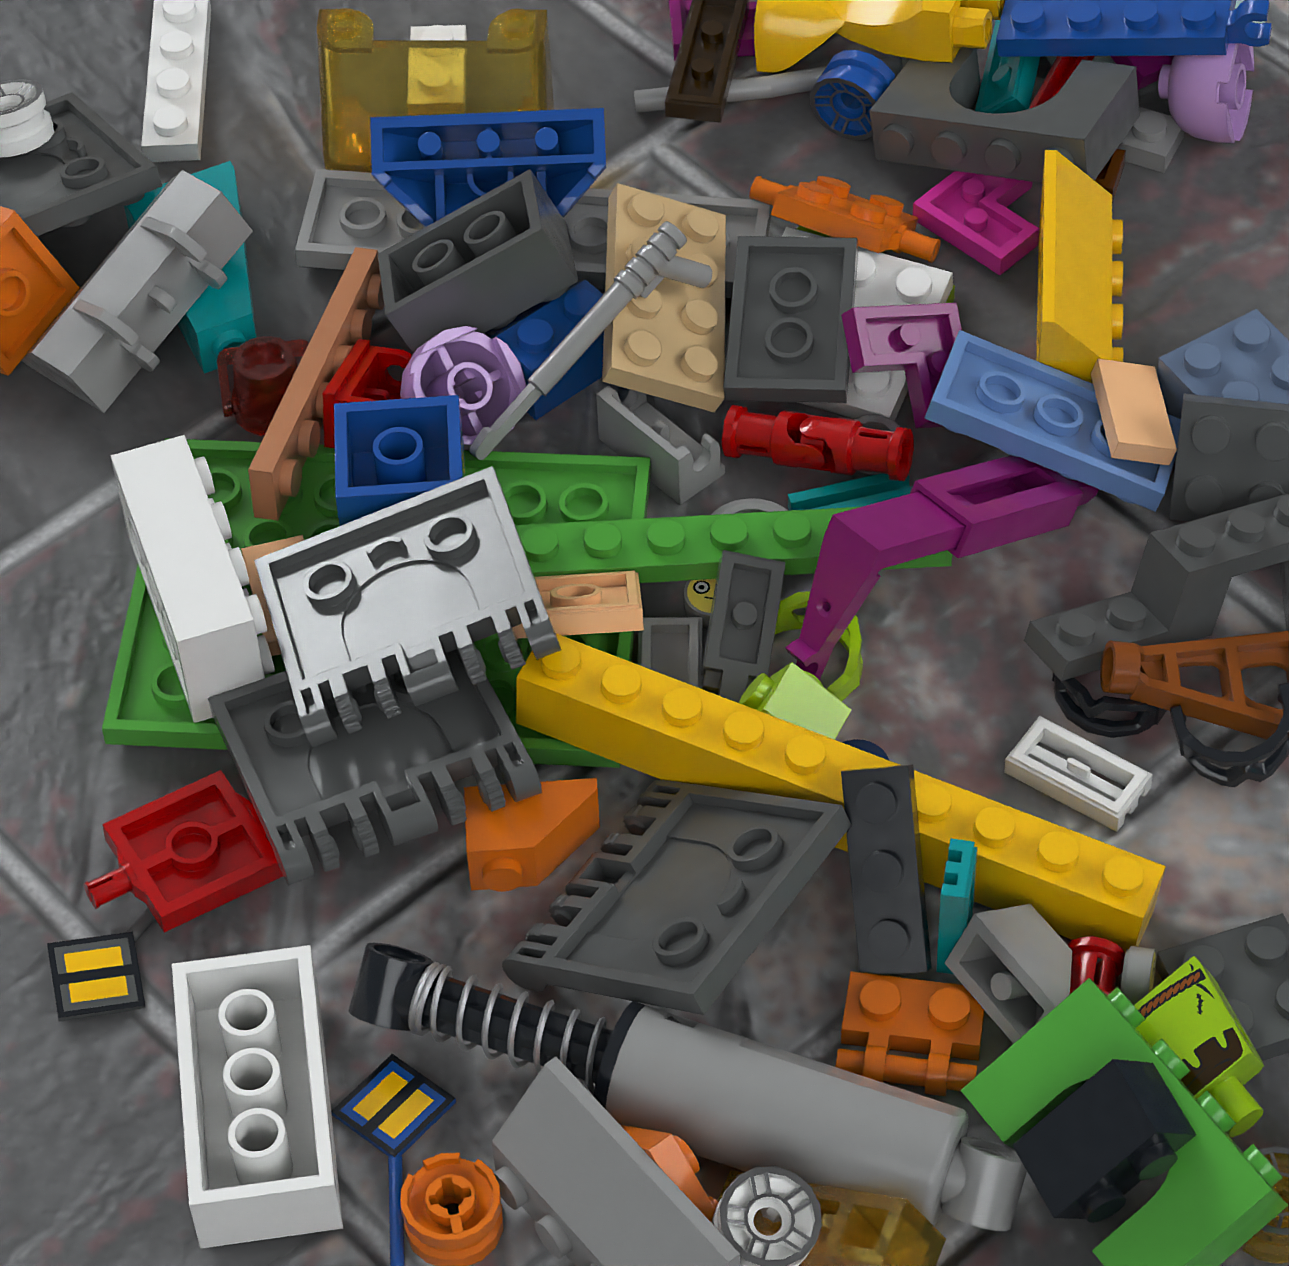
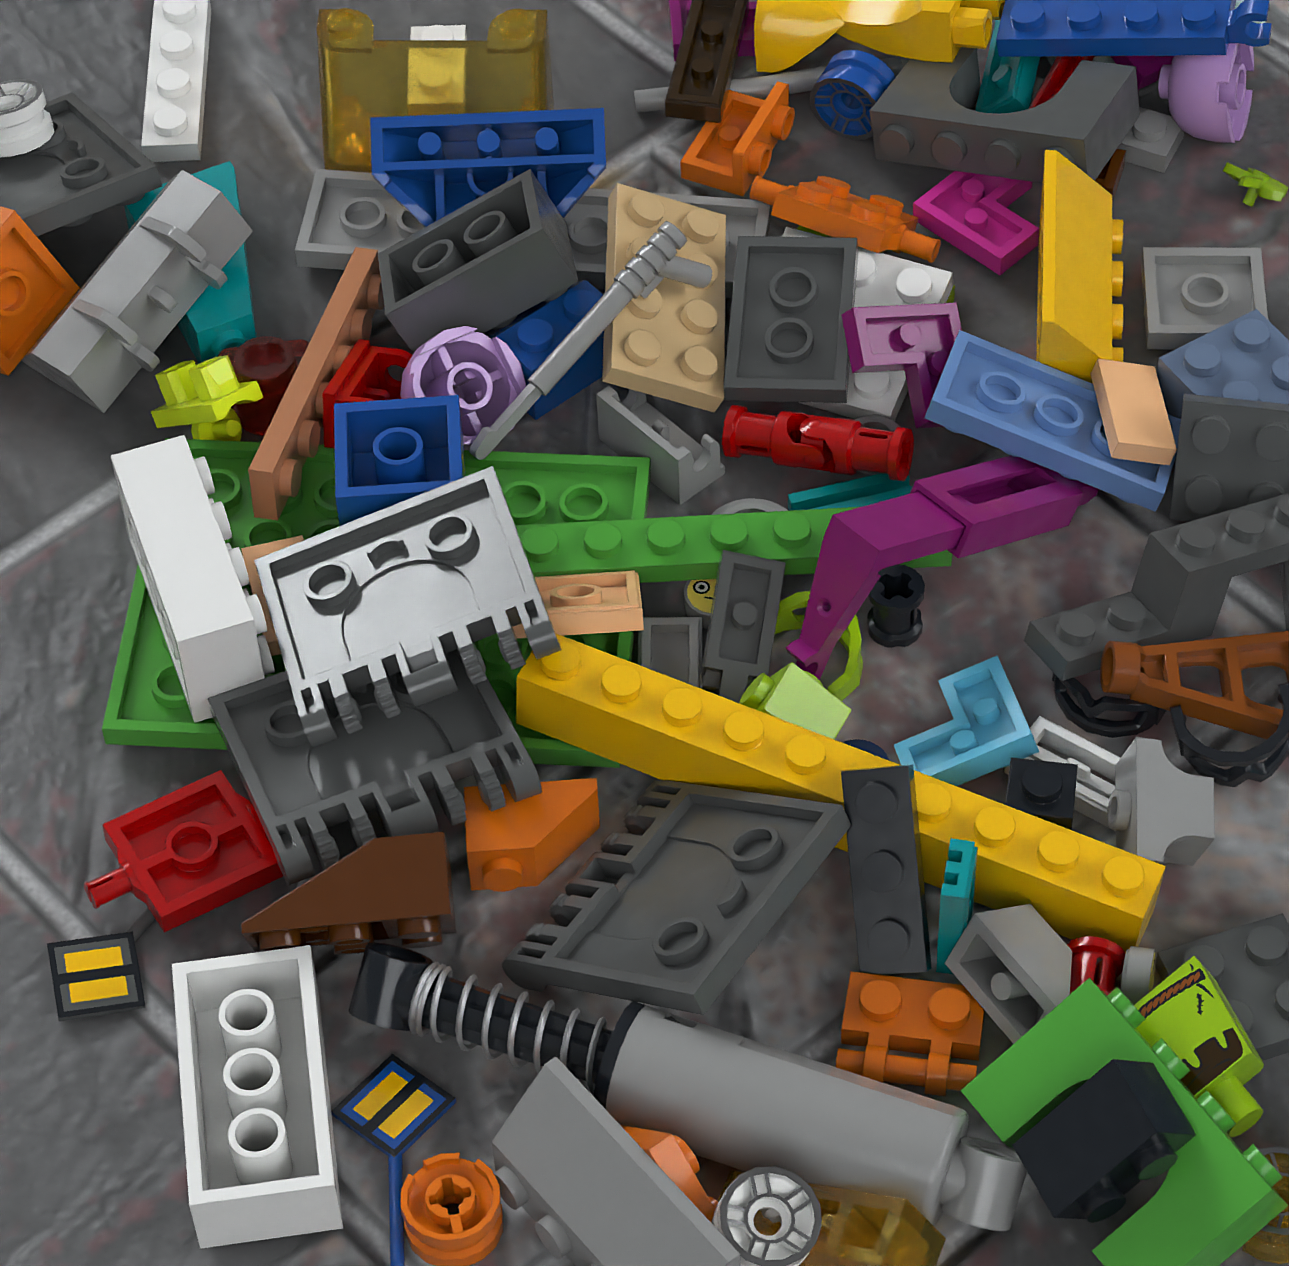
none -> neon yellow hips [150,355,264,441]
none -> reddish brown slope [241,832,456,954]
none -> orange bracket [680,81,795,197]
none -> black bush [867,564,925,648]
none -> medium azure plate [894,655,1039,786]
none -> black brick [1006,758,1078,830]
none -> light grey brick [1107,737,1215,866]
none -> light grey plate [1141,247,1268,350]
none -> lime plant [1223,162,1289,207]

